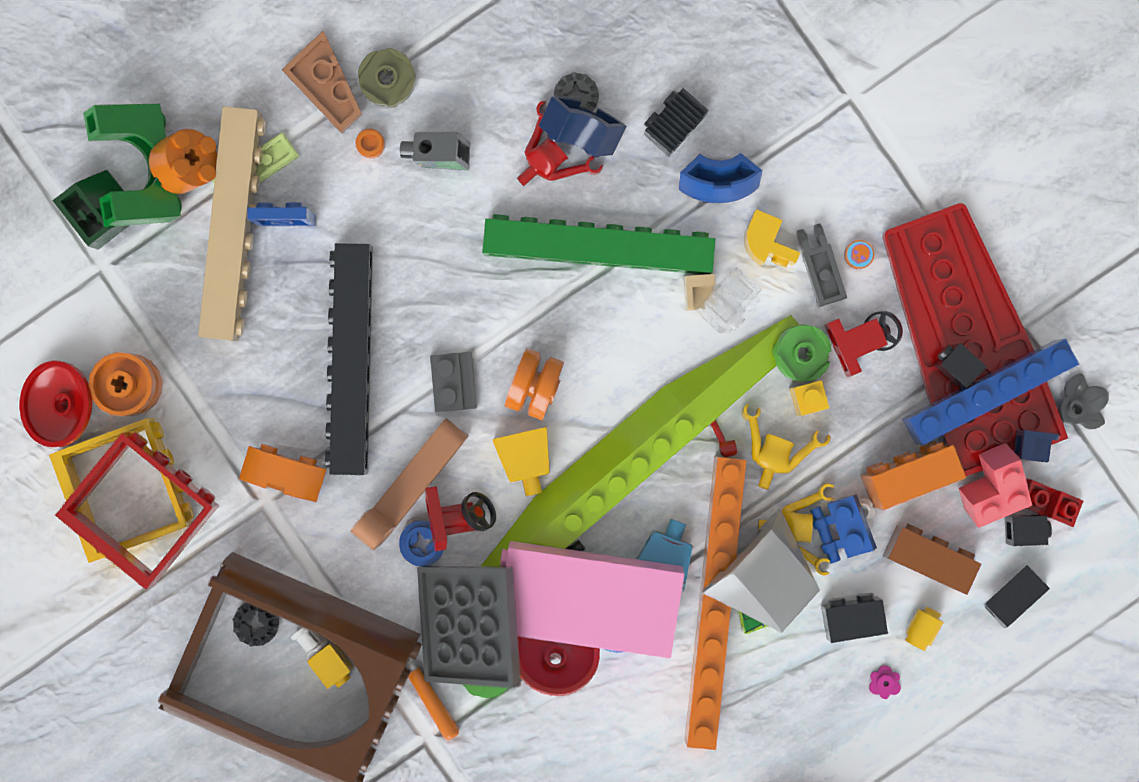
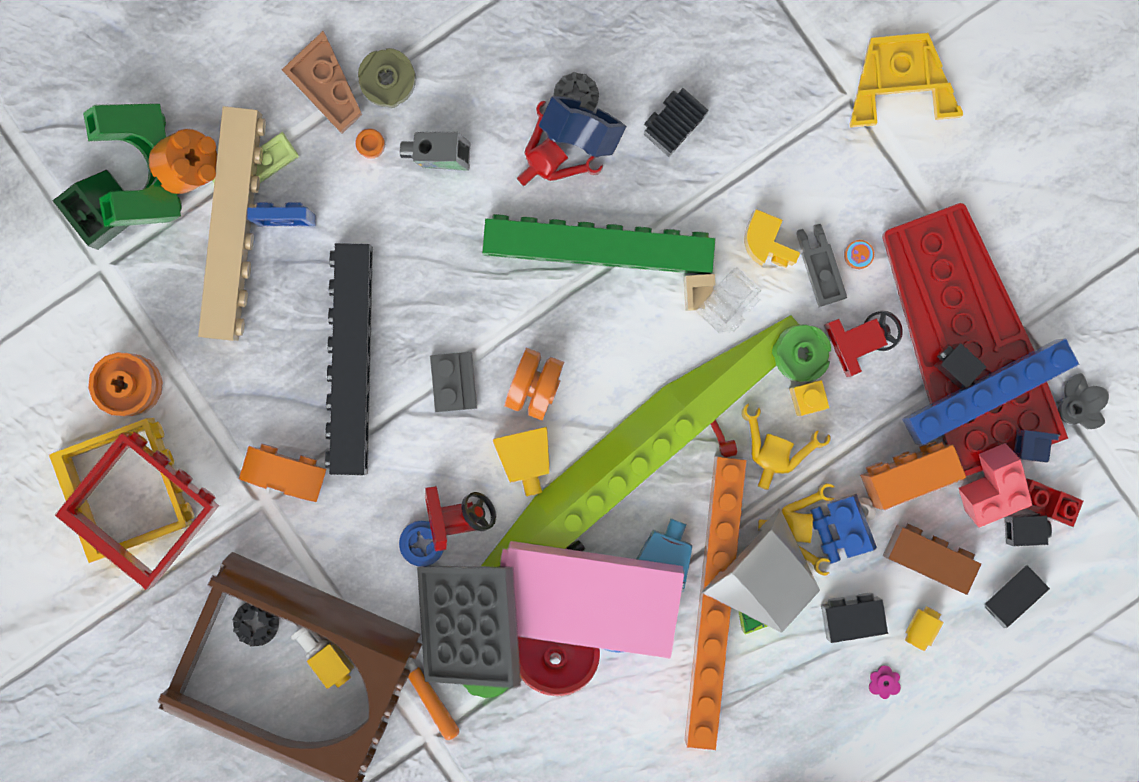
red dish [19,361,92,447] -> none
nougat beam [350,418,469,550] -> none
blue brick [678,153,763,203] -> none
none -> yellow wing [849,33,963,128]

